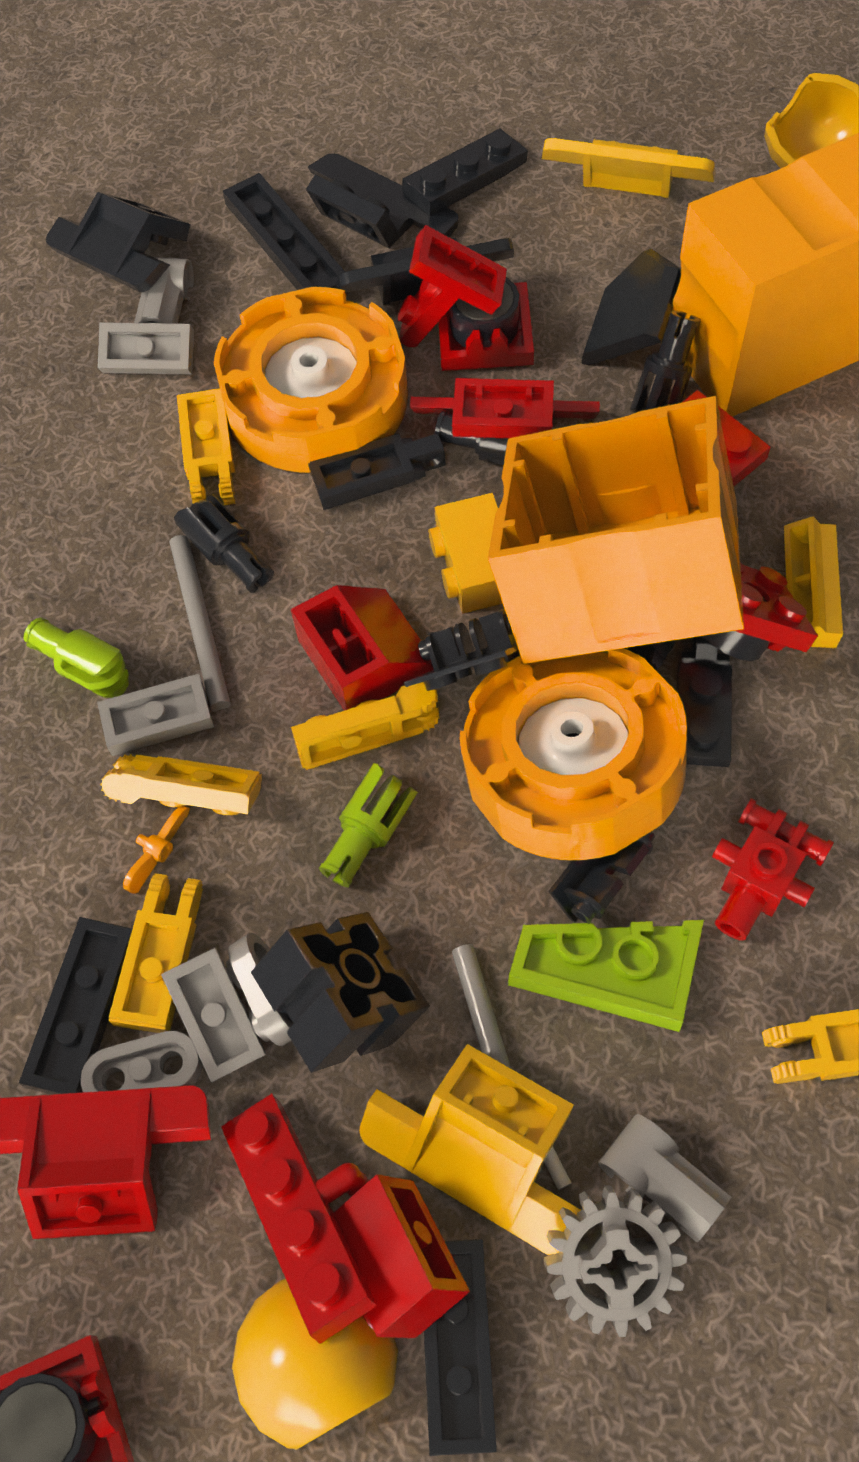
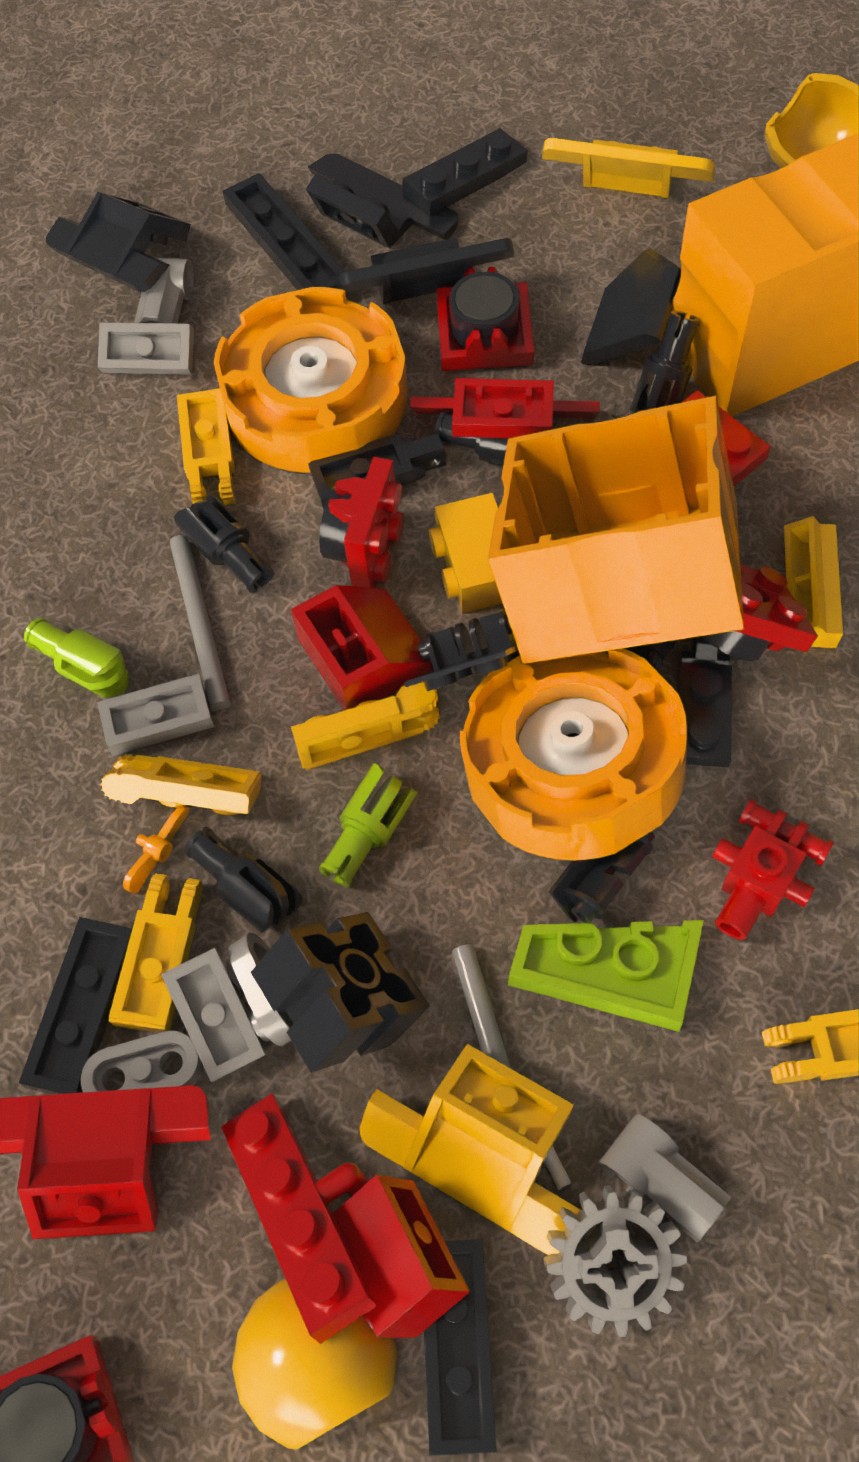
red bracket [398,225,507,347] -> none
none -> black arm [184,827,302,933]
none -> red piece [319,456,405,588]

